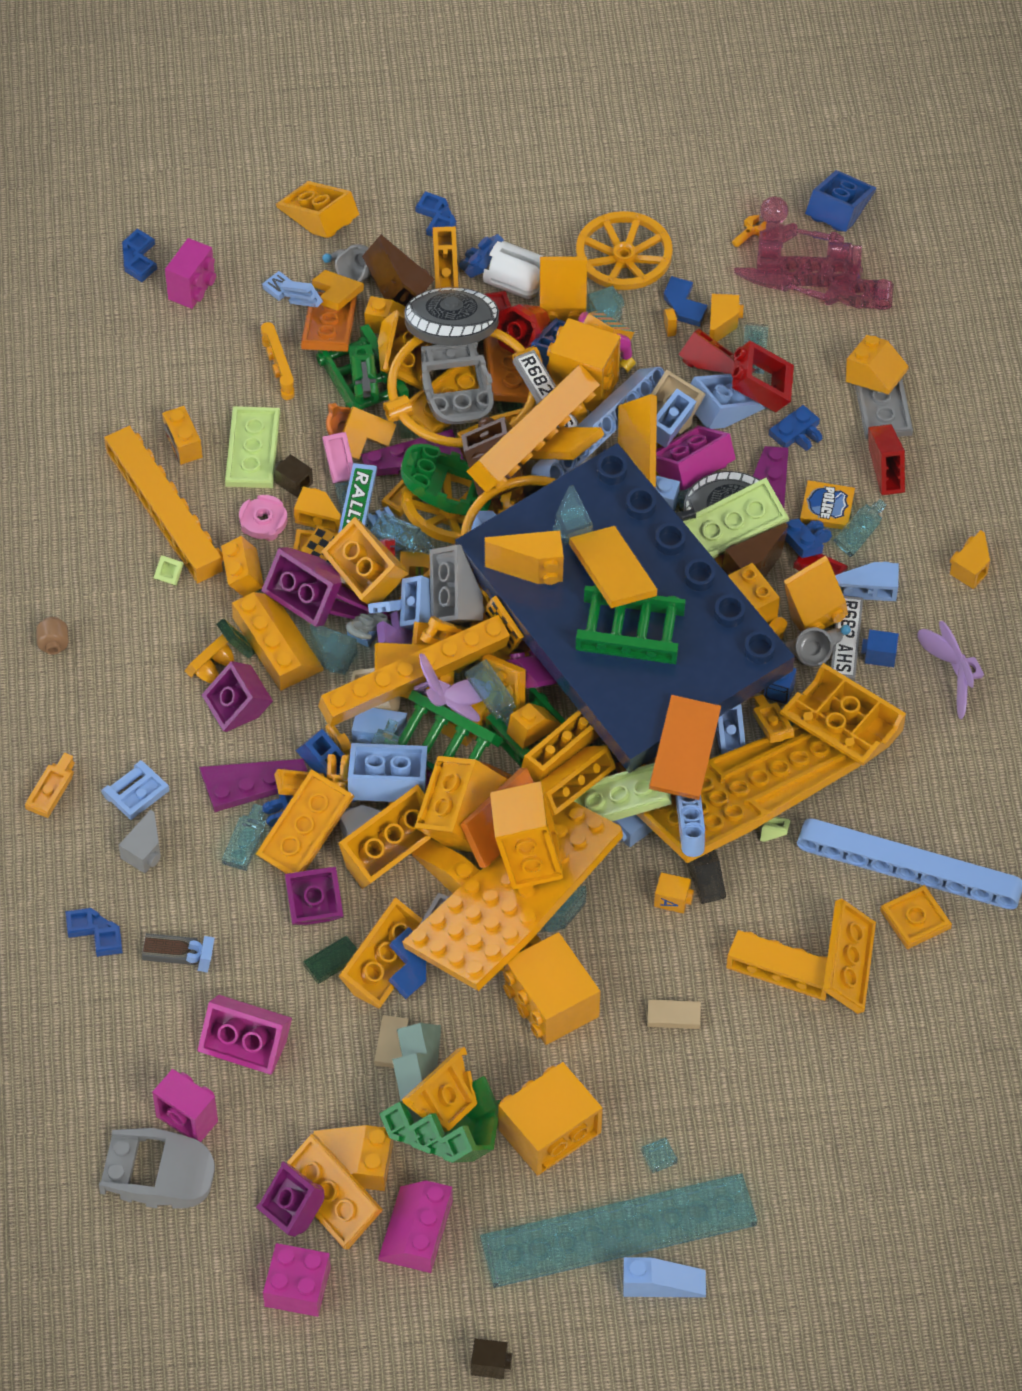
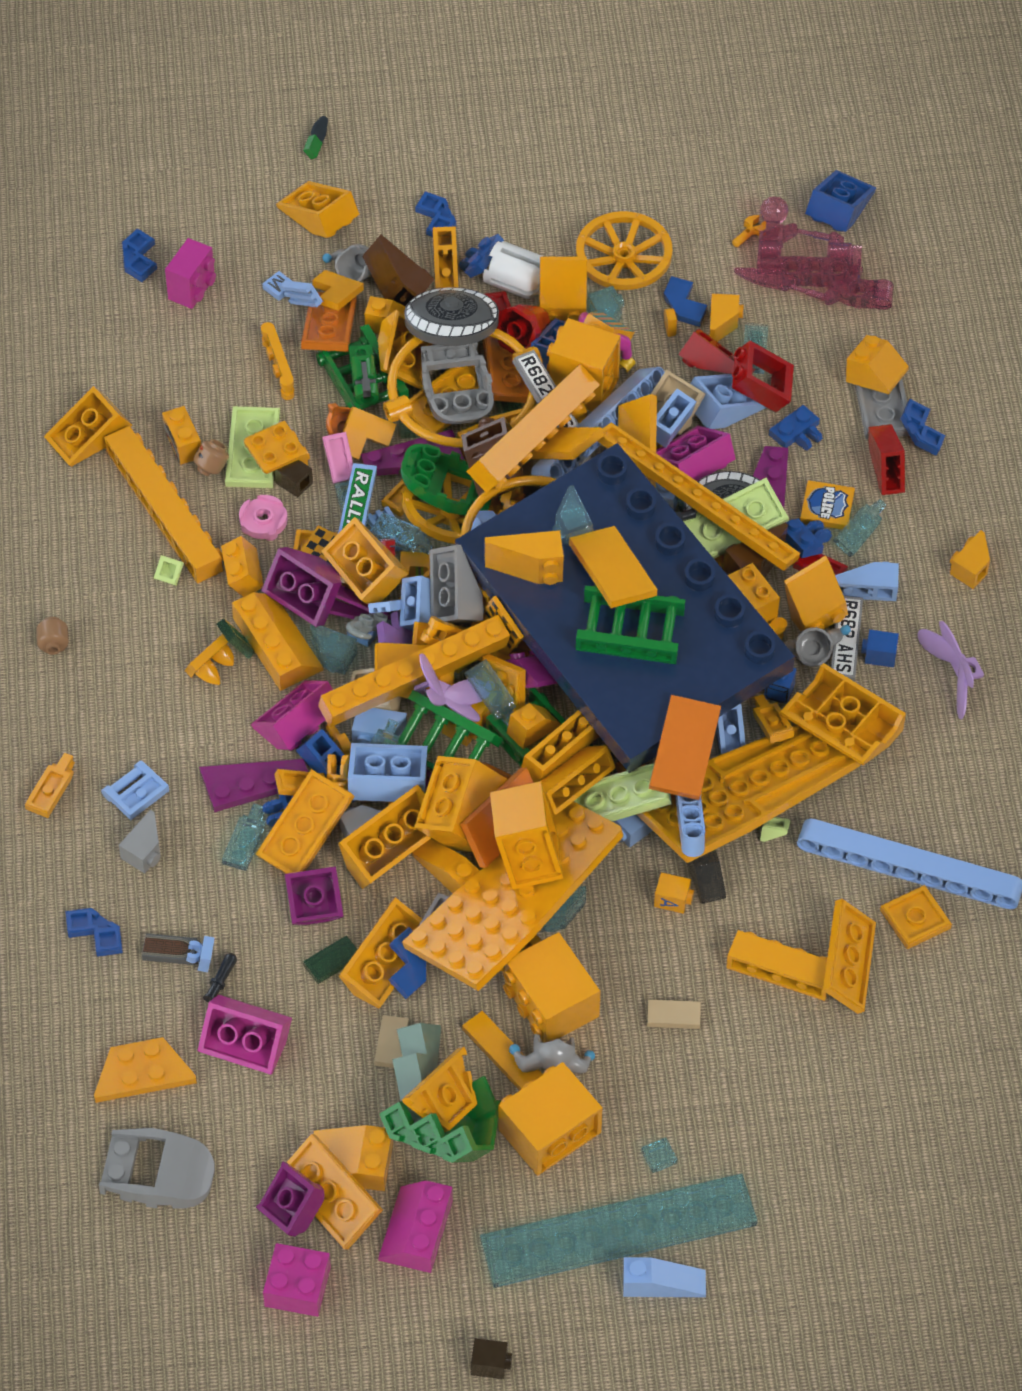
dark pink brick [152,1069,218,1142] -> none
magenta slope [202,661,273,732] -> none
light orange slope [294,486,341,533] -> none
none -> light orange slope [44,386,132,467]
none -> light orange wing [94,1037,197,1103]
none -> medium nougat head [194,439,229,476]
none -> black piece [203,953,237,1003]
none -> light orange bracket [244,420,310,474]
none -> dark pink slope [251,680,333,751]
none -> piece [303,116,328,159]
none -> light orange tile [462,1010,543,1091]
none -> light grey piece [509,1034,595,1074]
none -> light orange plate [597,422,800,571]
none -> blue tile [900,399,946,456]

